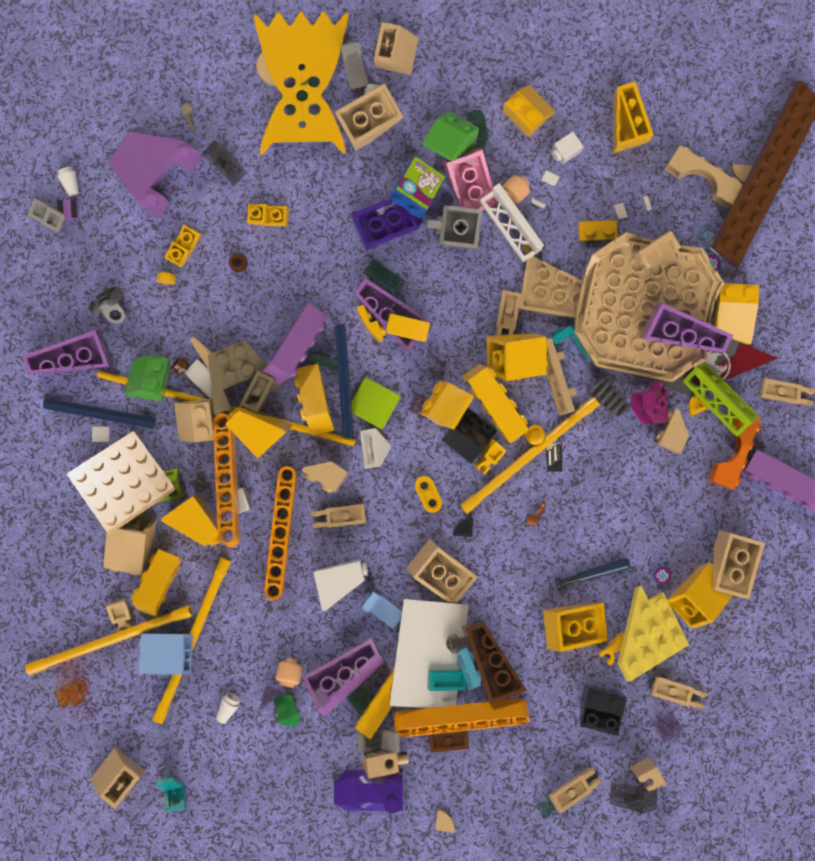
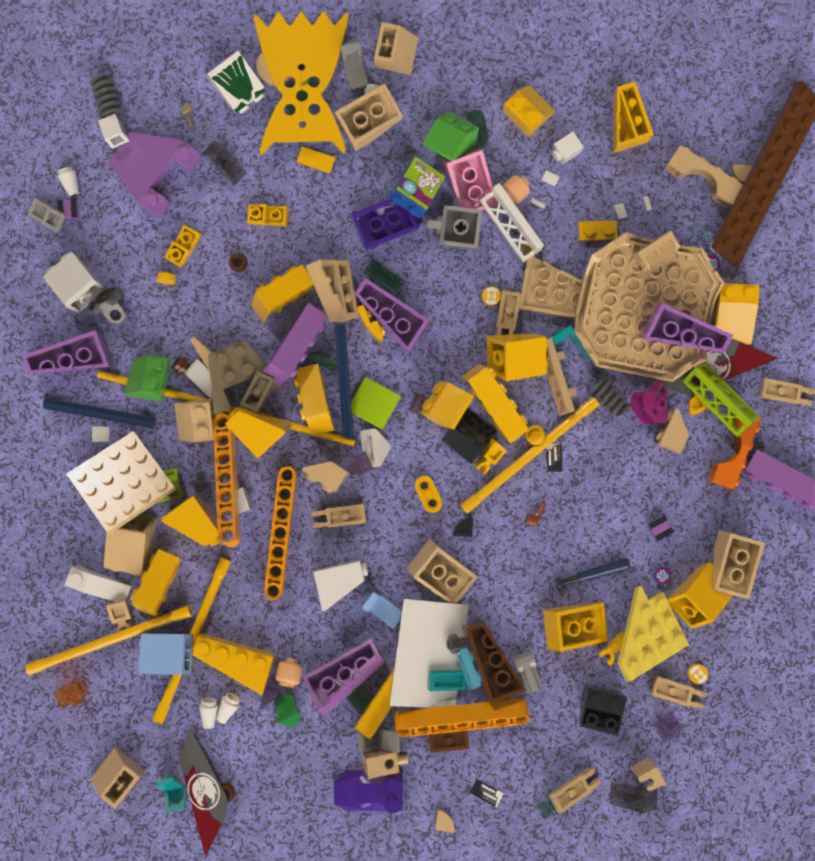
yellow slope [385,313,430,342] -> none
none -> white slope [43,251,107,313]
none -> white slope [65,565,132,602]
none -> dark grey piece [90,75,123,119]
none -> white brick [98,113,129,149]
none -> sticker [178,730,227,856]
none -> yellow wedge [192,633,276,695]
none -> white cone [199,698,219,729]
none -> slope [205,51,266,114]
none -> reddish brown plate [220,782,236,803]
none -> yellow wedge [251,264,314,323]
none -> yellow piece [297,146,335,174]
none -> tan wedge [306,259,359,322]
none -> clear purple slope [345,451,373,478]
none -> sticker [469,779,504,807]
none -> yellow tile [482,287,501,306]
none -> light grey piece [512,651,543,693]
none -> tile [647,515,674,541]
none -> yellow tile [687,664,708,684]

